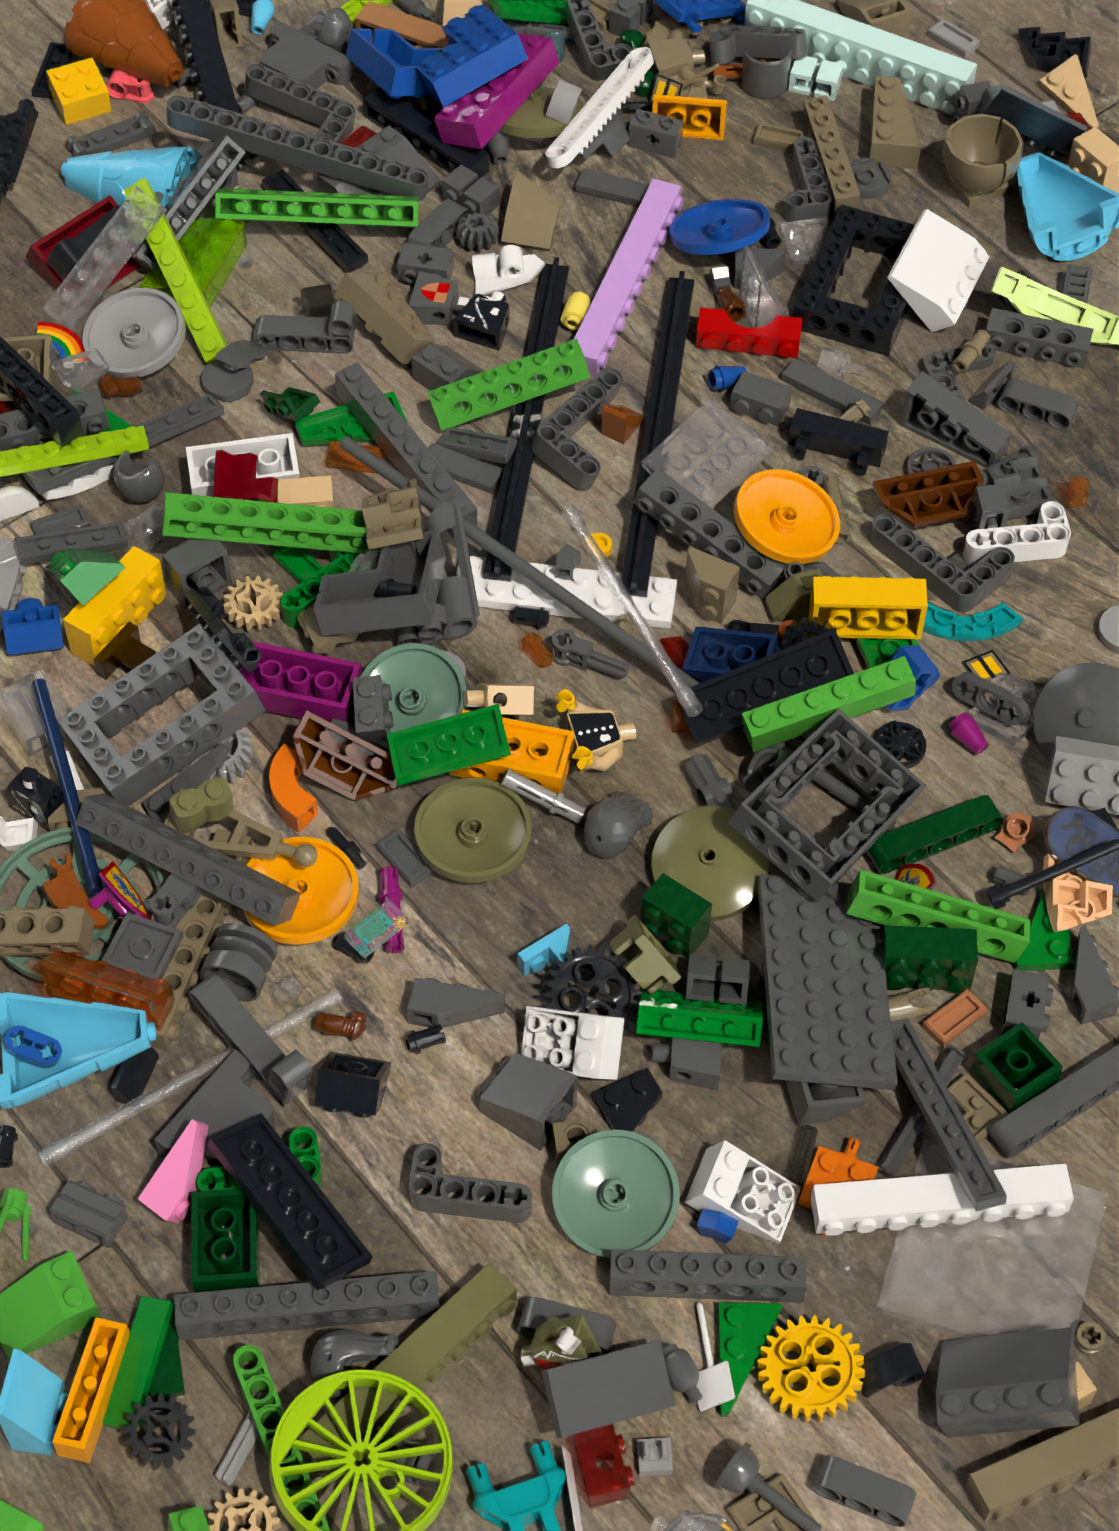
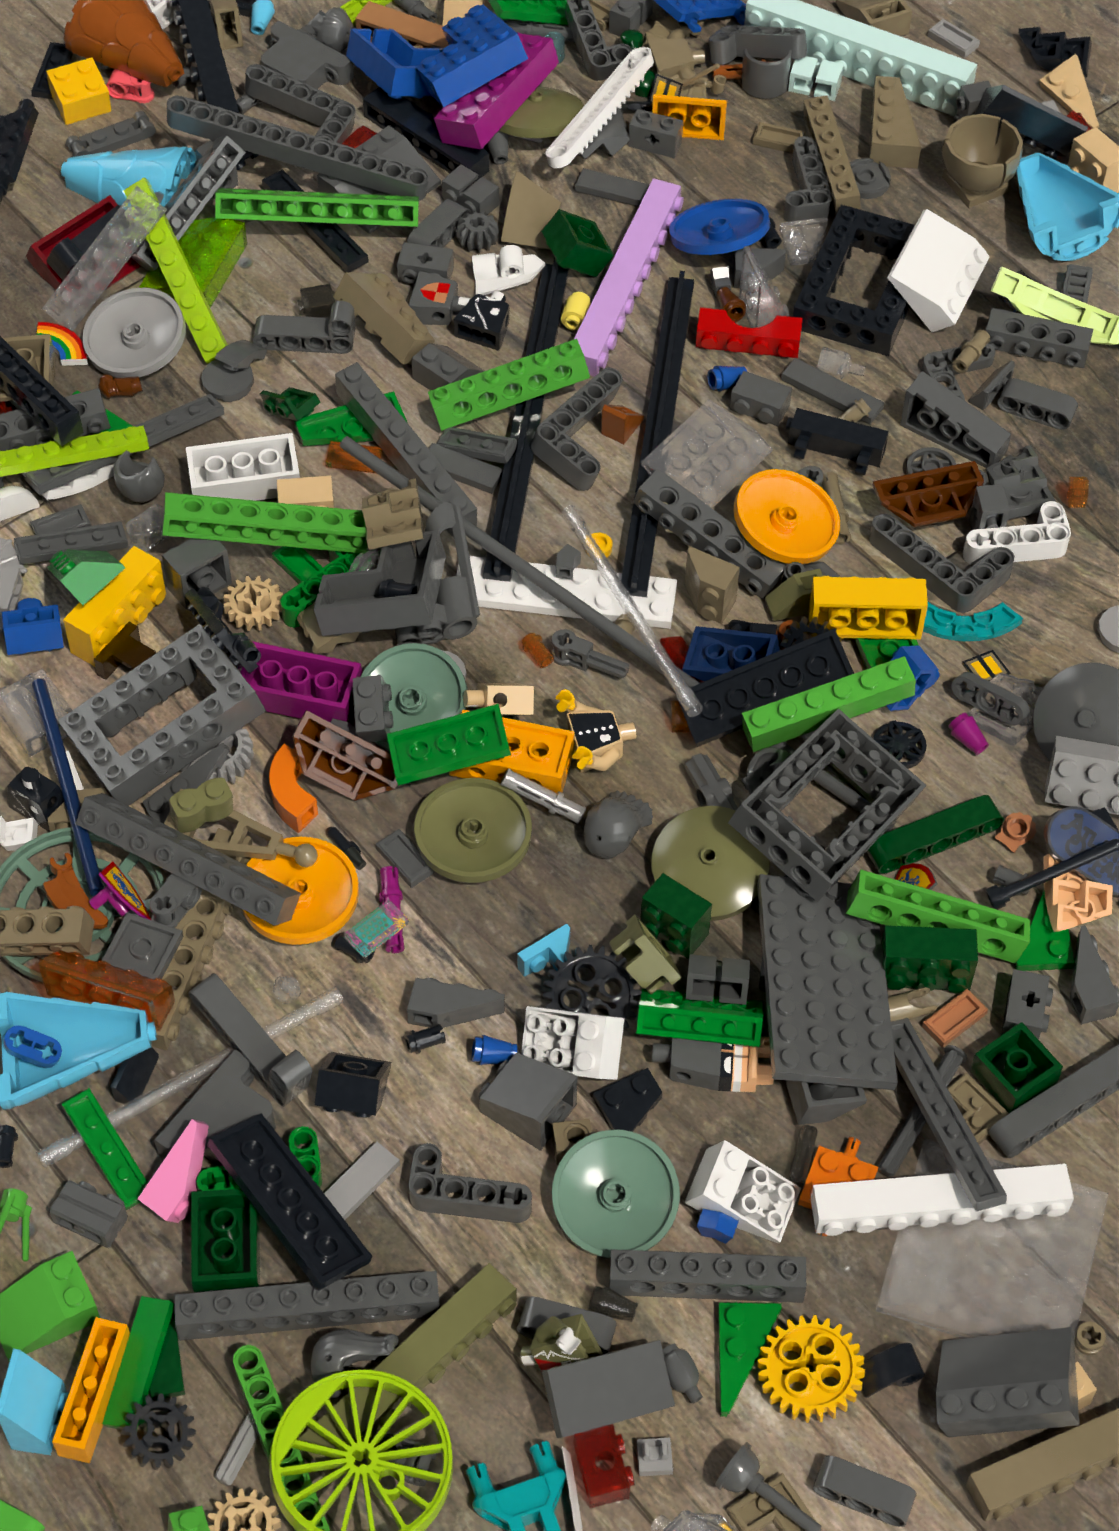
clear slope [50,348,109,393] -> none
dark grey wheel [200,923,278,1002] -> none
dark red panel [213,450,278,503] -> none
reddish brown arm [314,1011,366,1041] -> none
black pin [514,605,550,629] -> none
light grey brick [545,79,582,125] -> none
white piece [696,1303,735,1412] -> none
none -> green tile [62,1088,148,1211]
none -> light grey tile [324,1141,400,1220]
none -> blue cone [472,1035,518,1065]
none -> dark green brick [541,209,614,277]
none -> clear smoke cone [588,1285,638,1322]
none -> hips [718,1036,774,1092]

